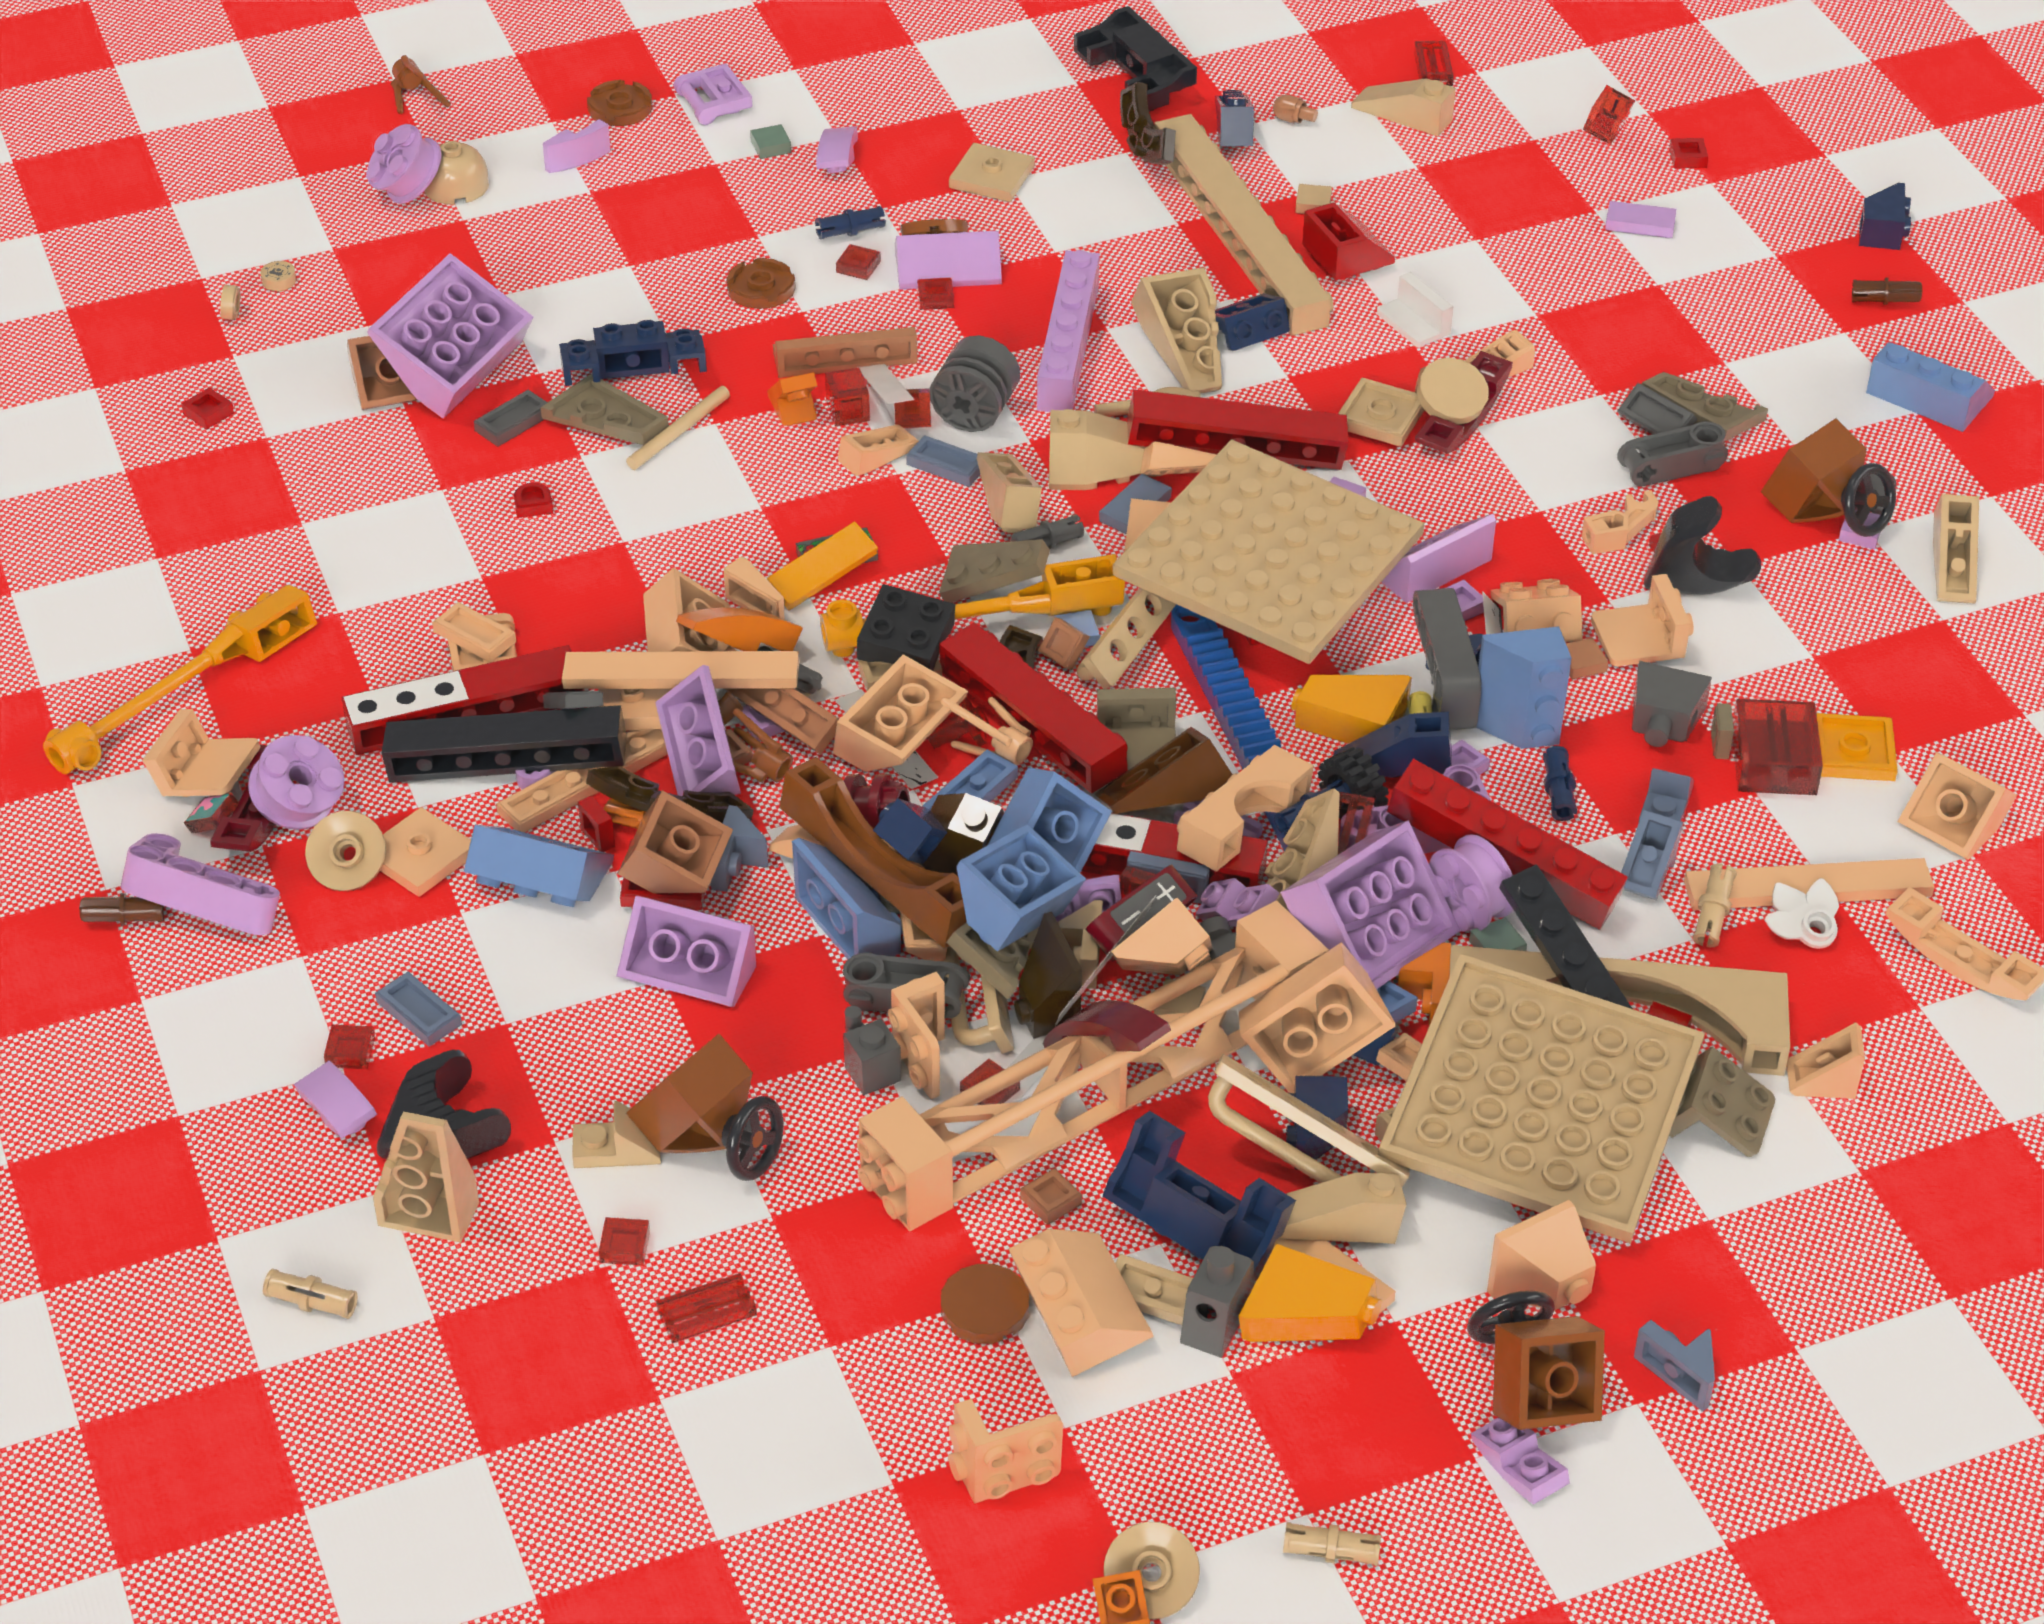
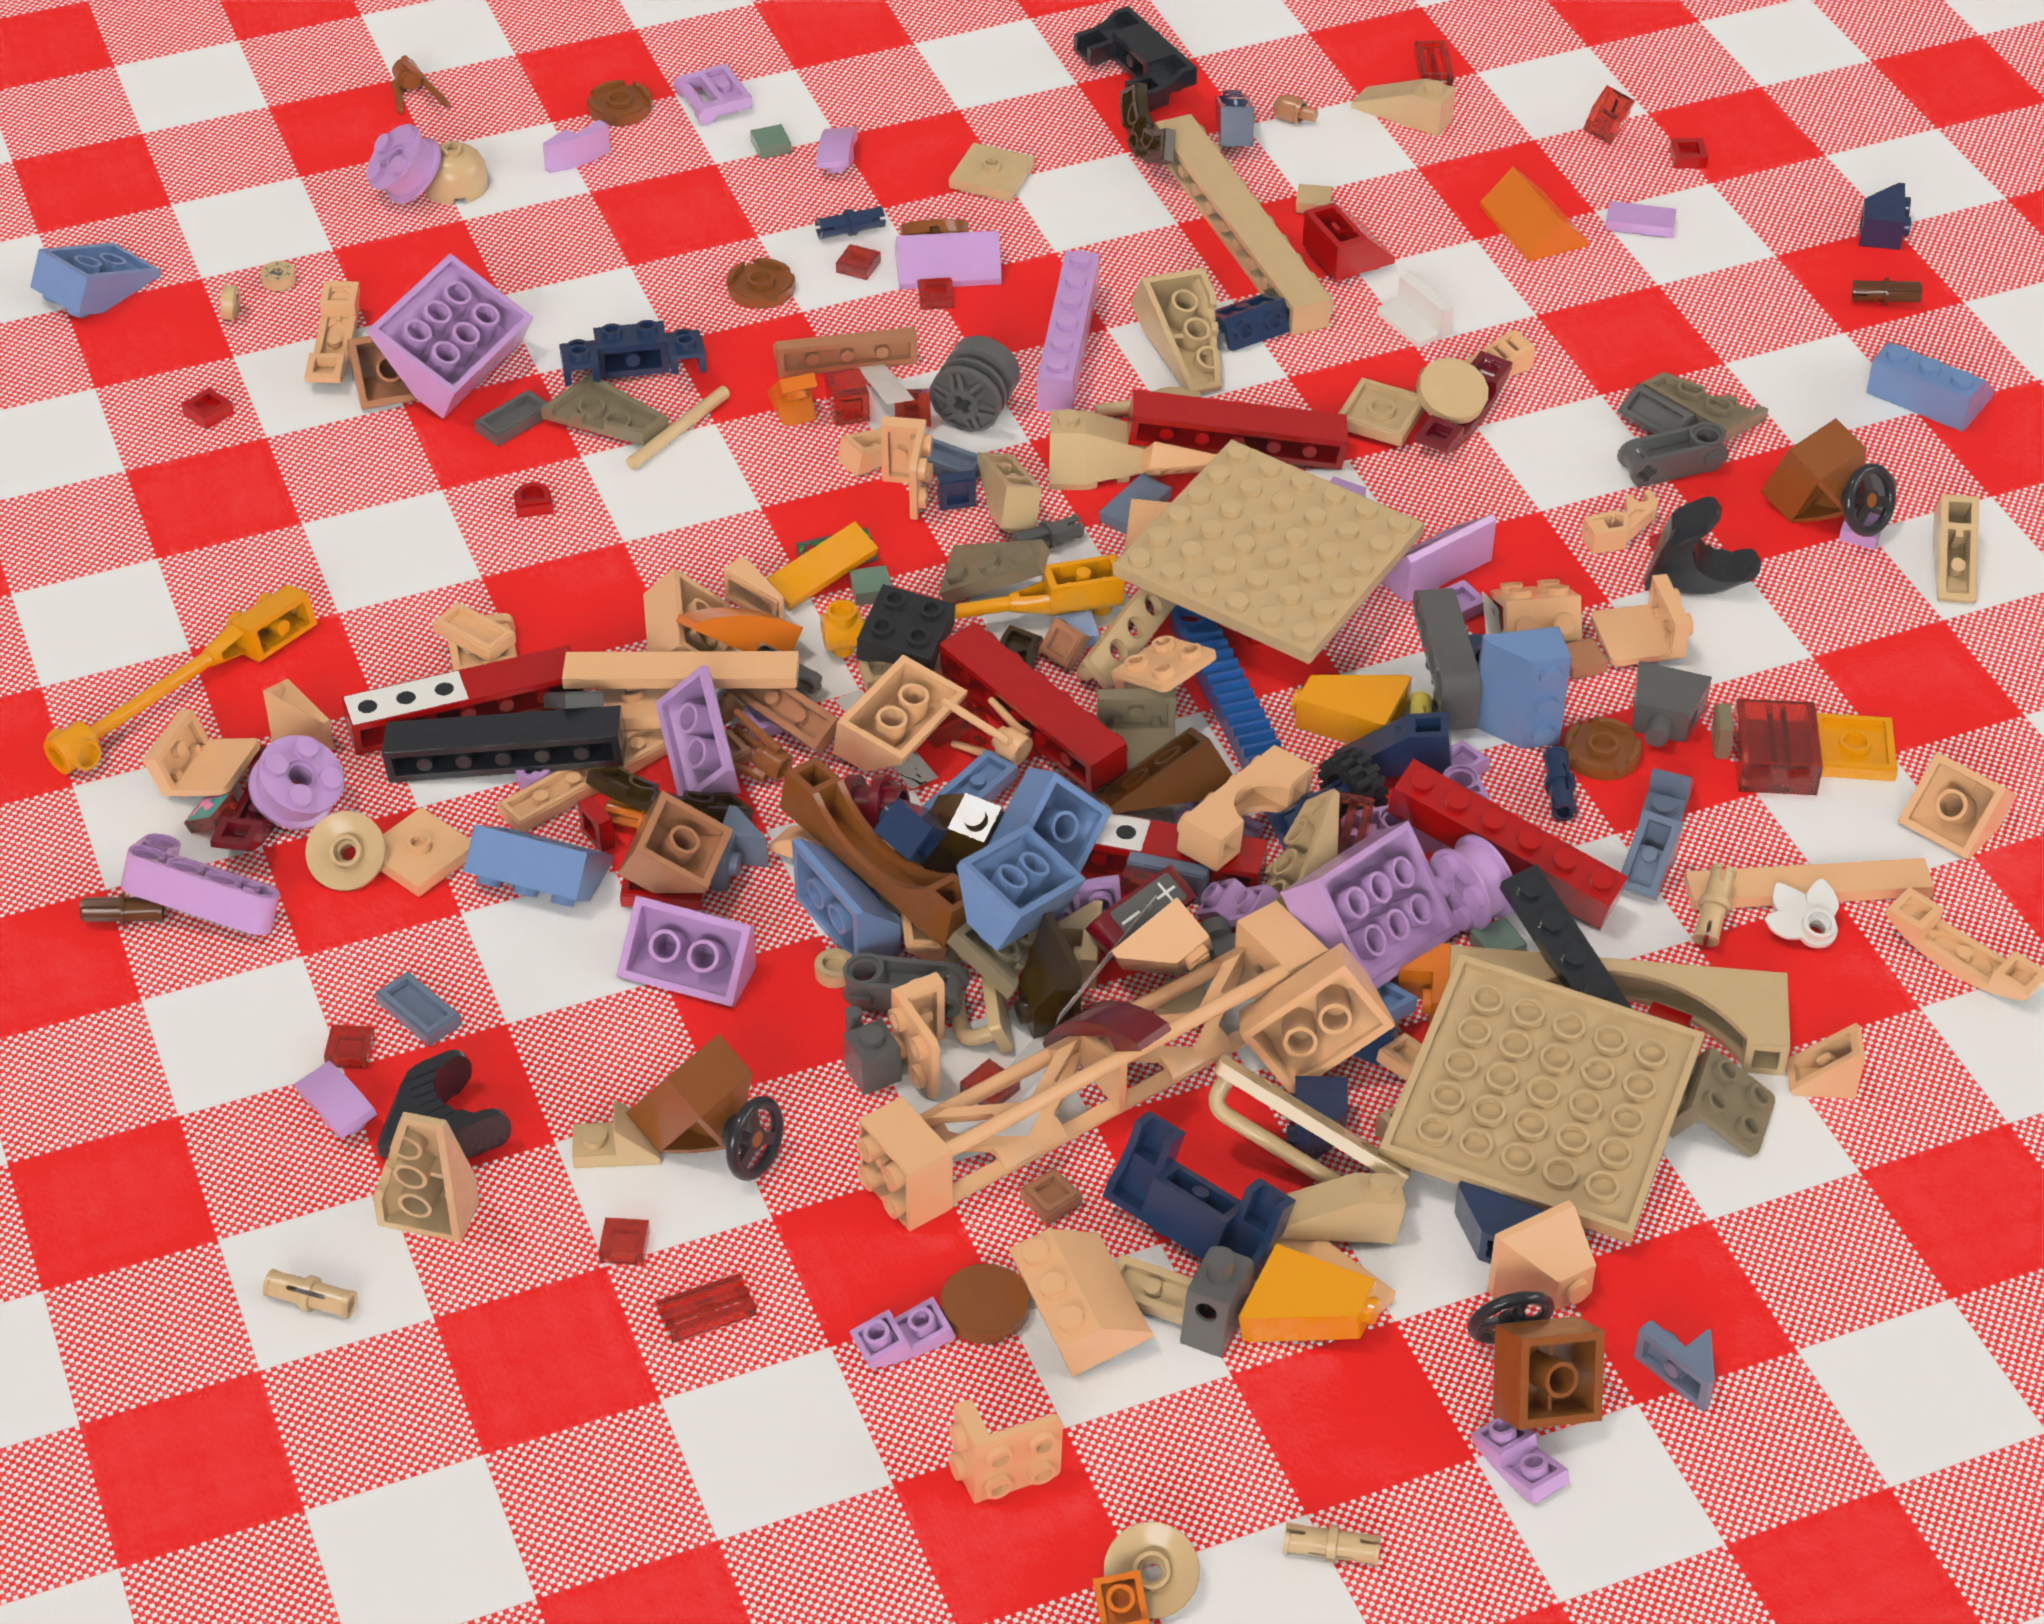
none -> medium blue slope [30,242,161,318]
none -> light nougat slope [263,678,334,750]
none -> light nougat slope [304,281,360,383]
none -> tan tile [814,948,853,988]
none -> sand green tile [849,565,892,606]
none -> lavender slope [849,1297,956,1368]
none -> light nougat bracket [881,416,933,520]
none -> dark blue tile [937,470,976,511]
none -> light nougat bracket [1111,635,1217,693]
none -> dark blue slope [1454,1180,1544,1264]
none -> orange slope [1480,166,1588,262]
none -> dark orange tile [1564,717,1642,781]

